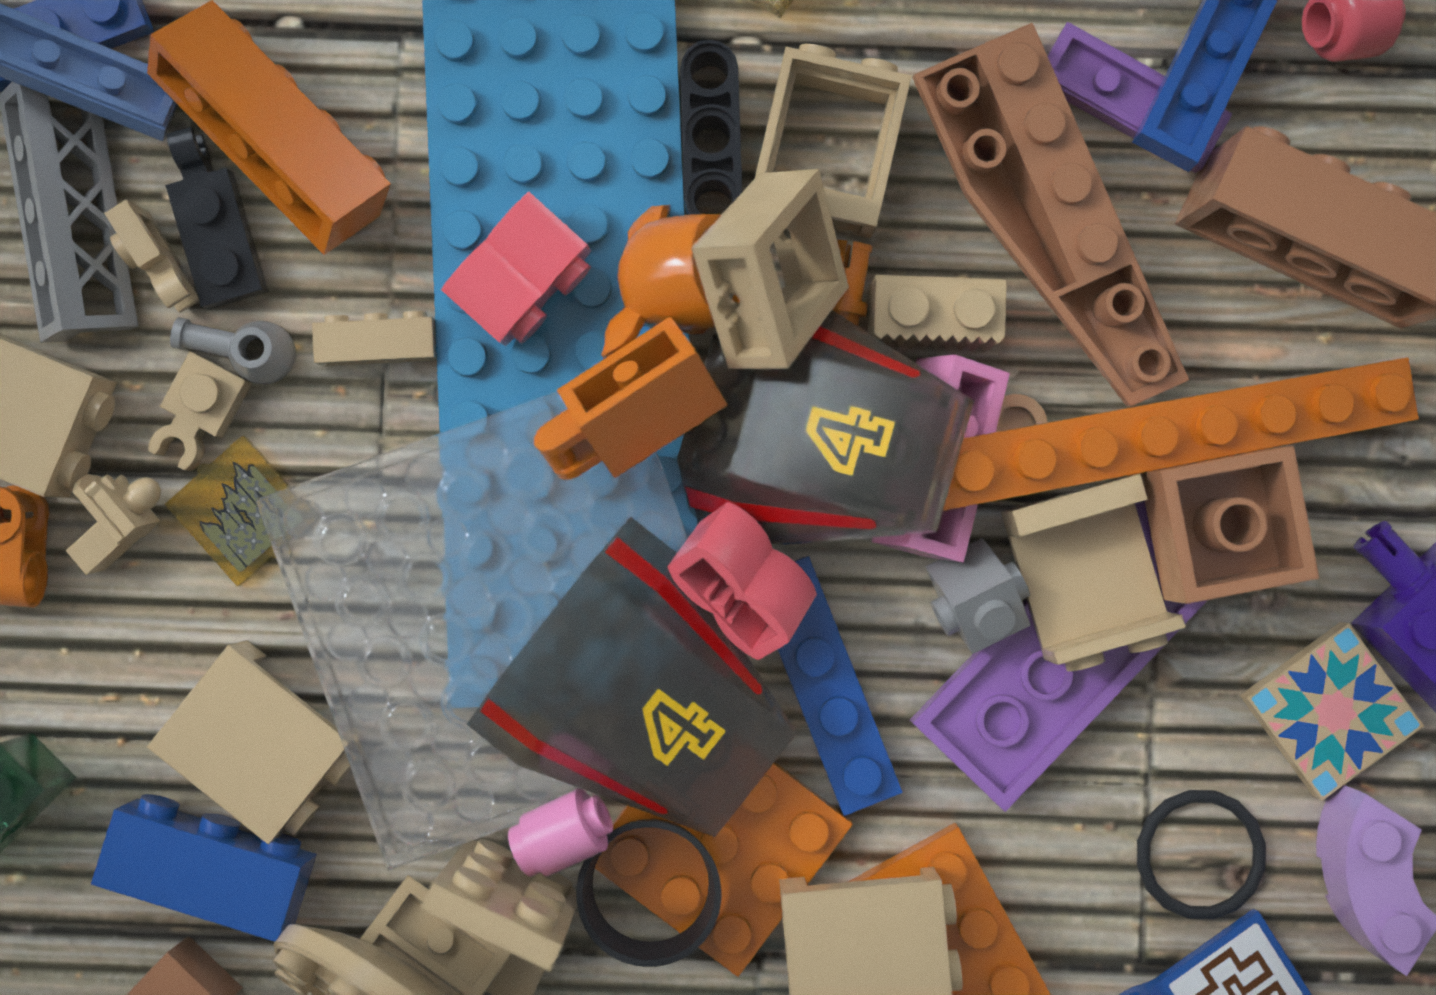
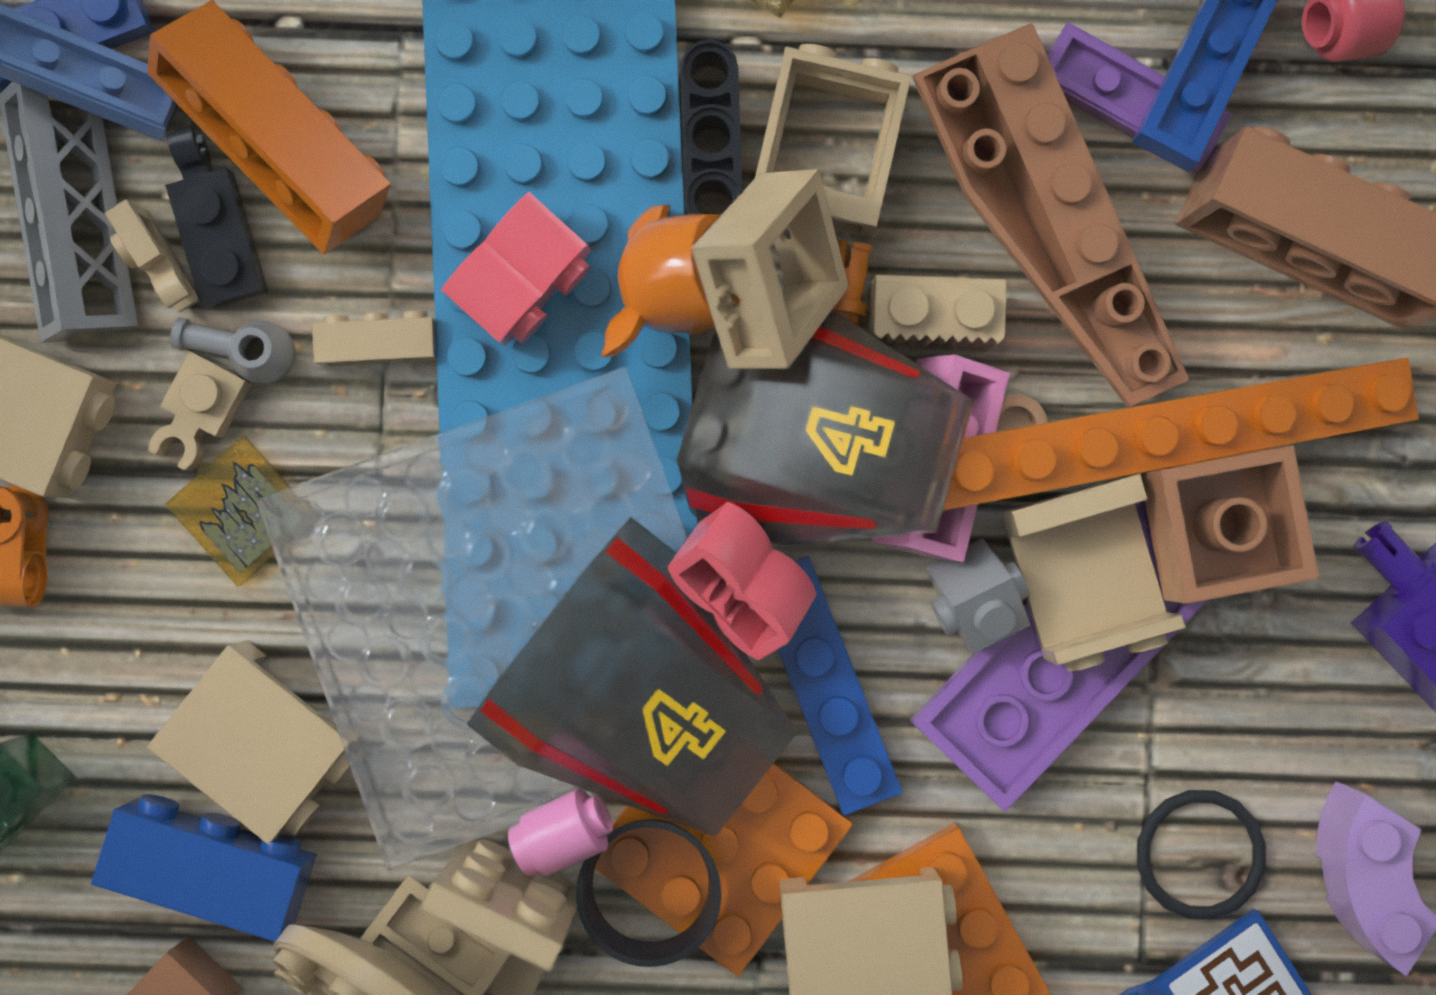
tan piece [66,474,161,575] -> none
orange brick [534,316,727,480] -> none
tile [1240,622,1424,801] -> none

